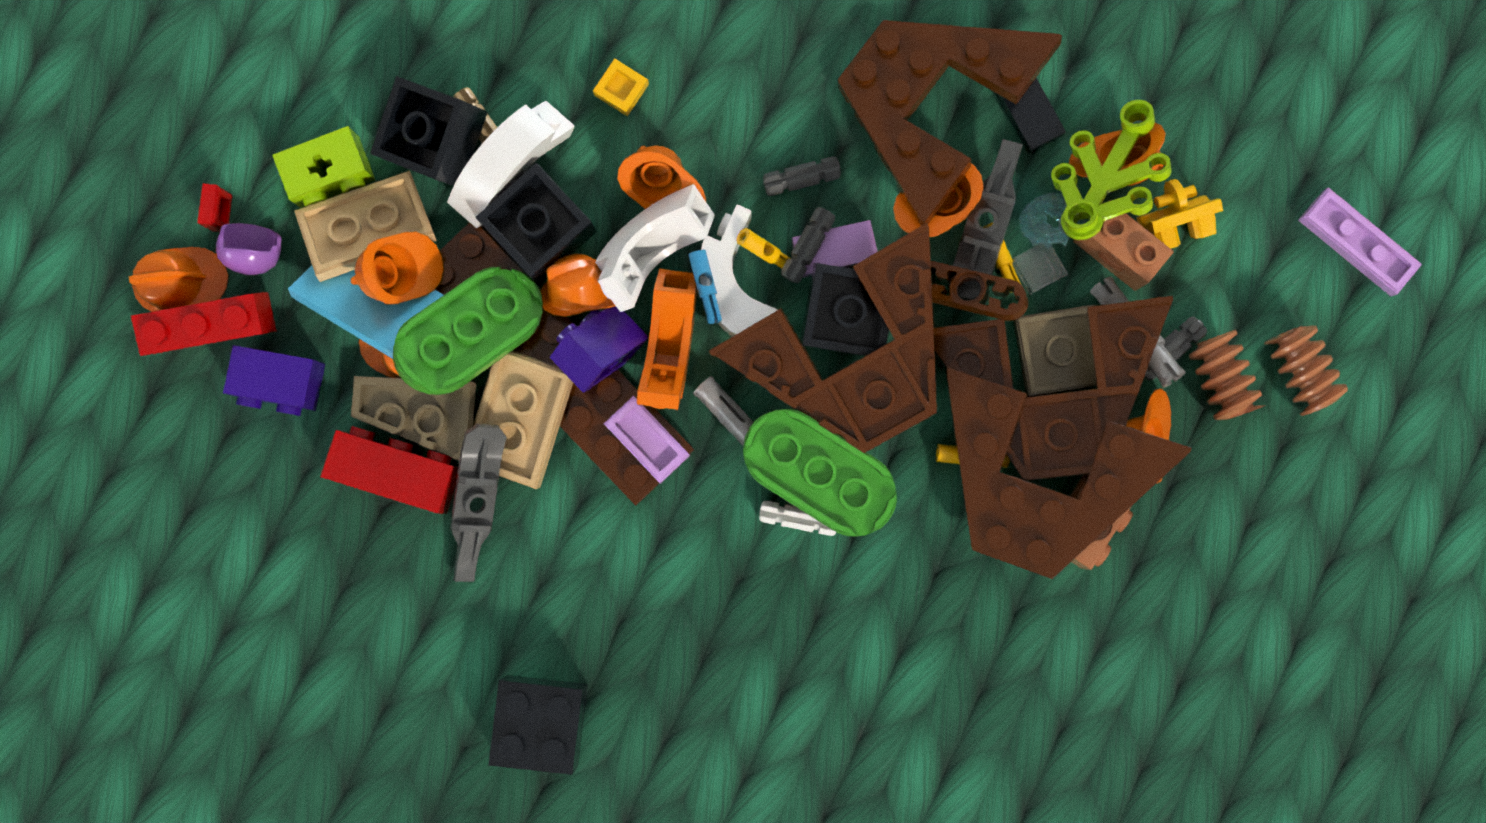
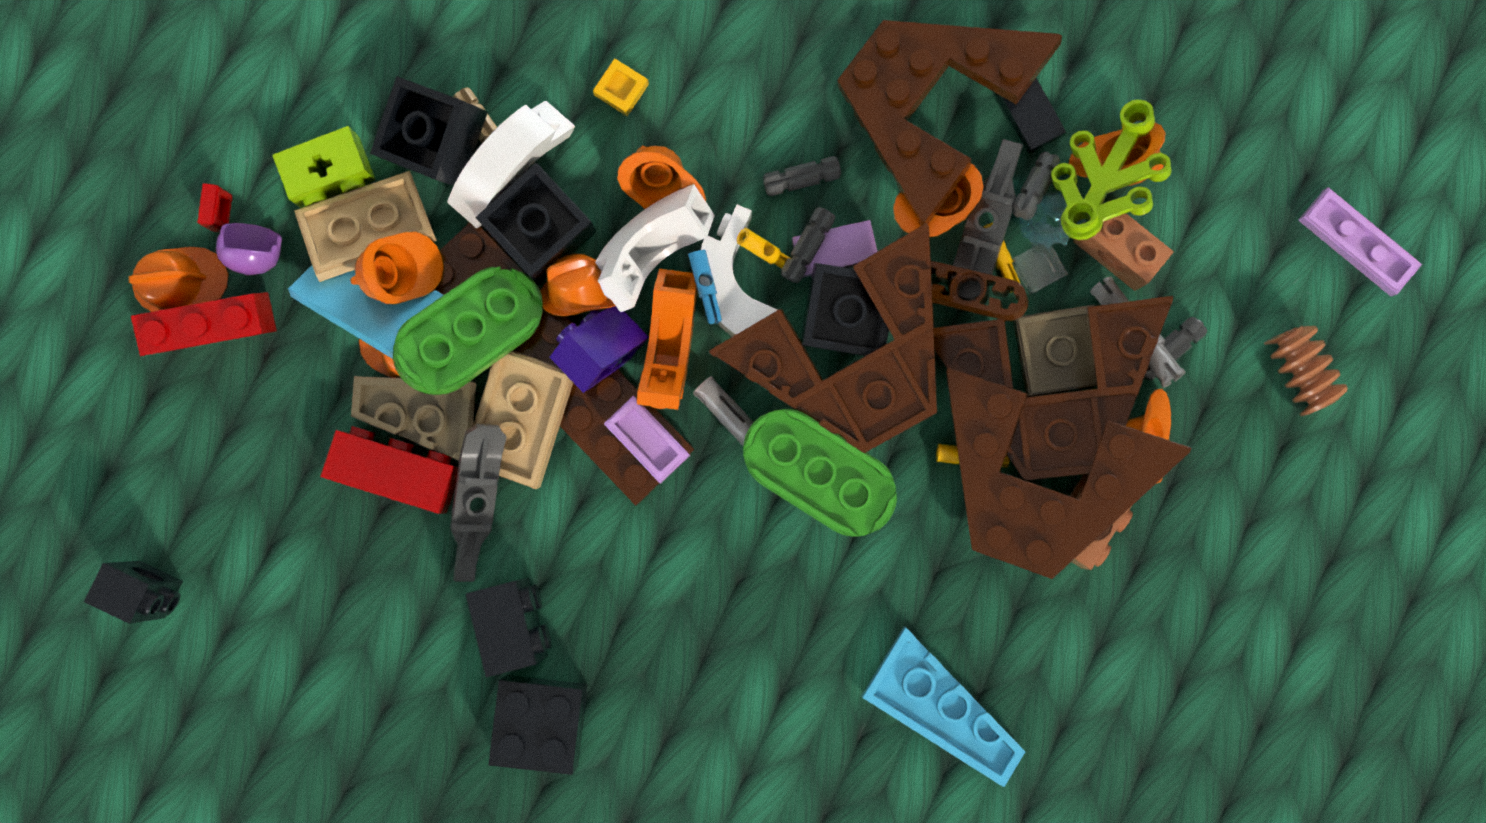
dark purple brick [223,345,325,416] -> none
white axle [759,501,836,536] -> none
yellow hips [1136,179,1223,249] -> none
nougat piece [1189,329,1266,420] -> none
none -> black brick [84,561,183,624]
none -> black brick [466,577,552,677]
none -> medium azure wing [861,626,1025,787]
none -> dark grey axle [1012,152,1060,220]

